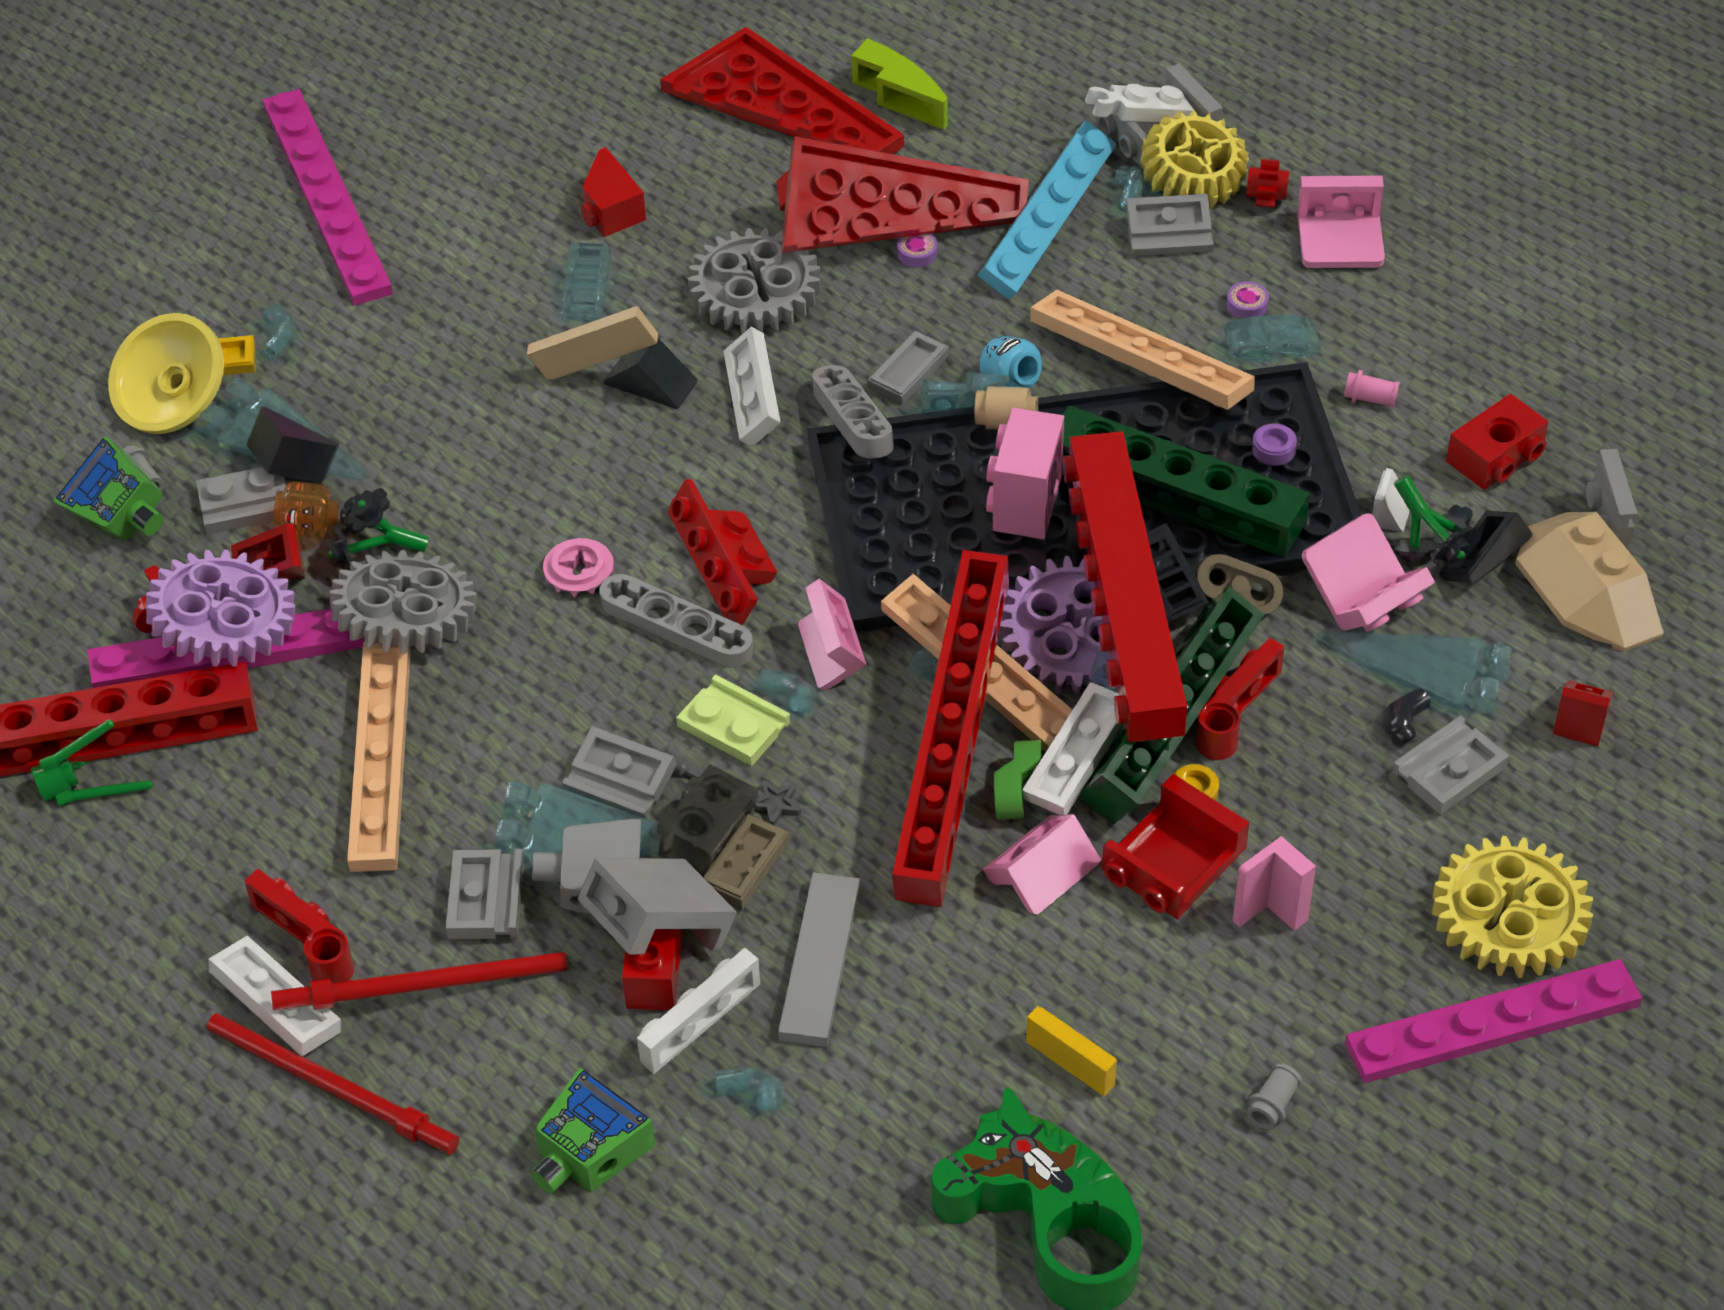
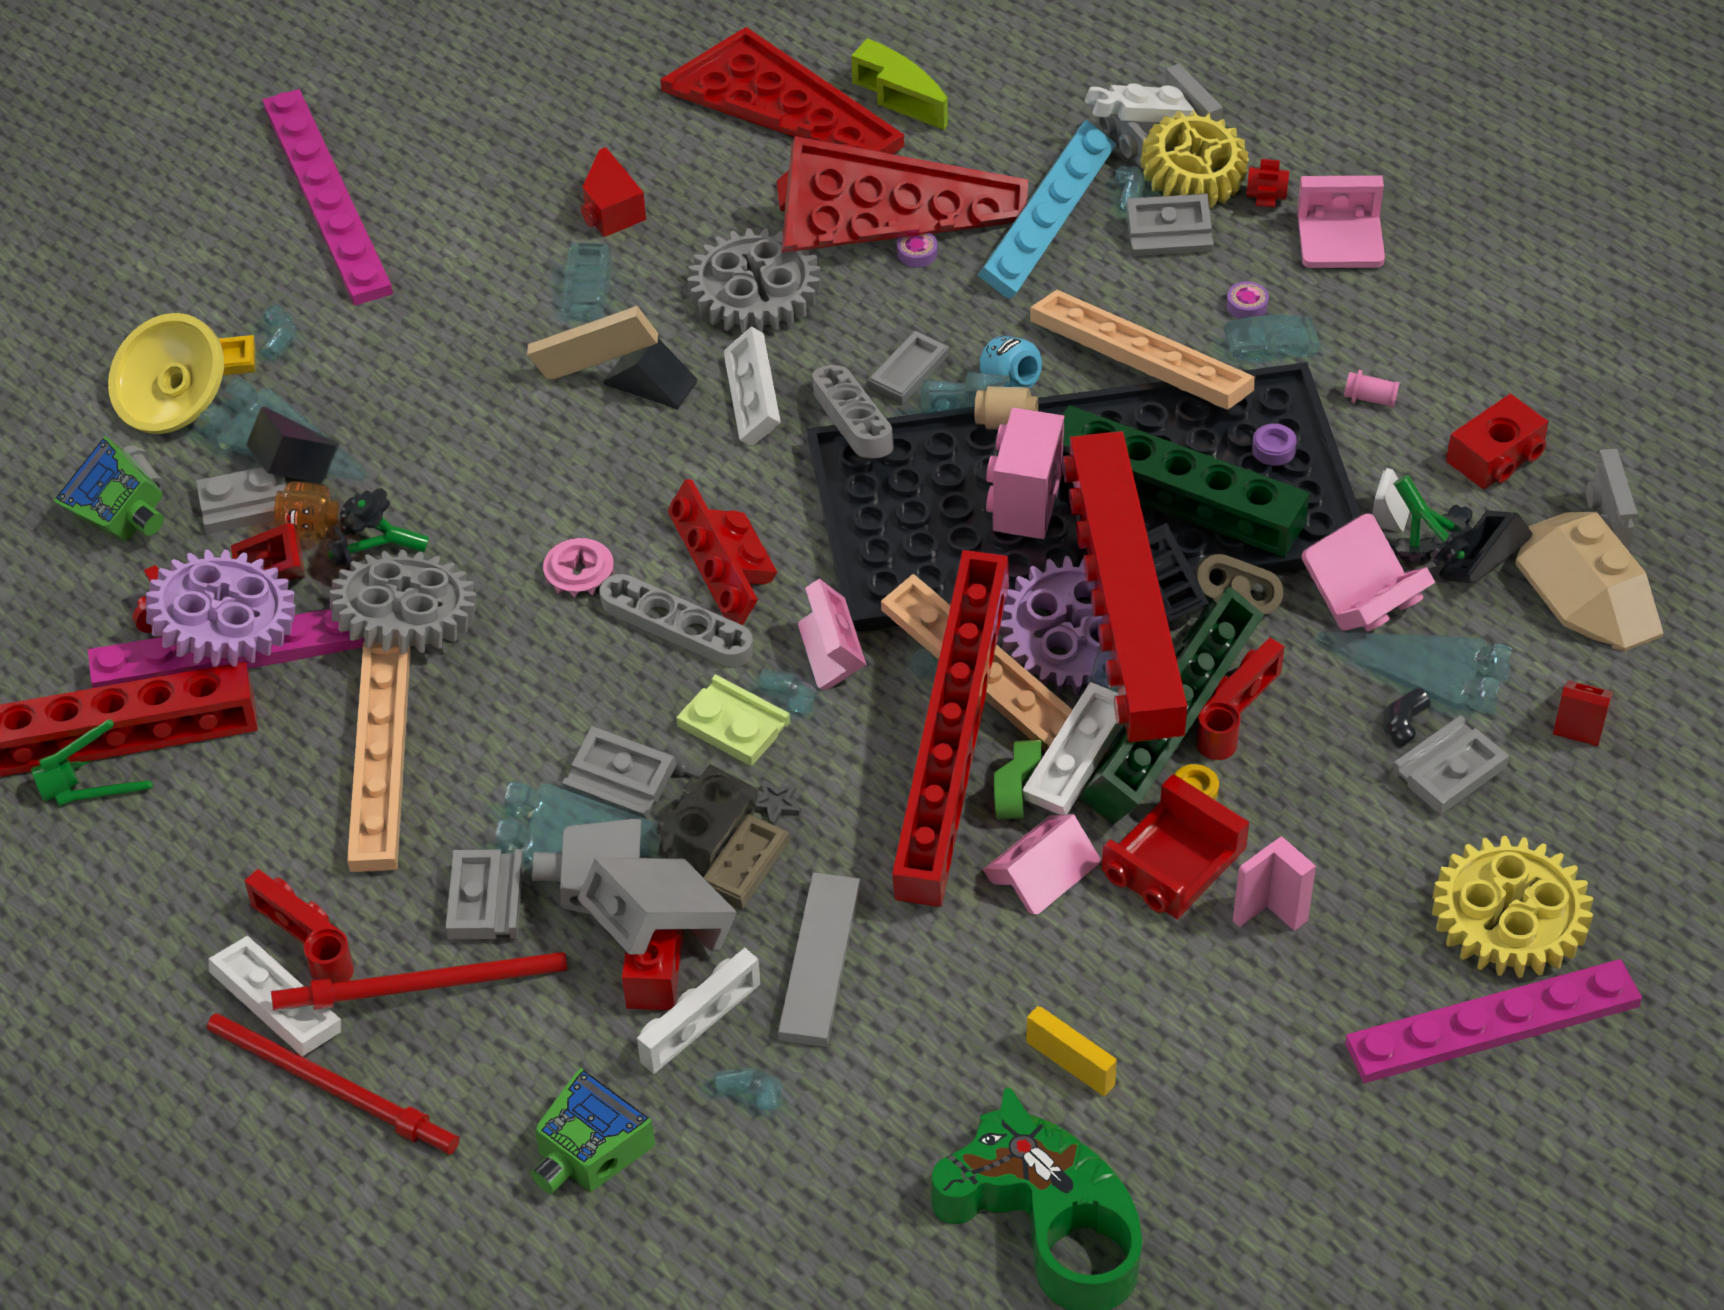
light grey pin [1247,1064,1302,1129] -> none

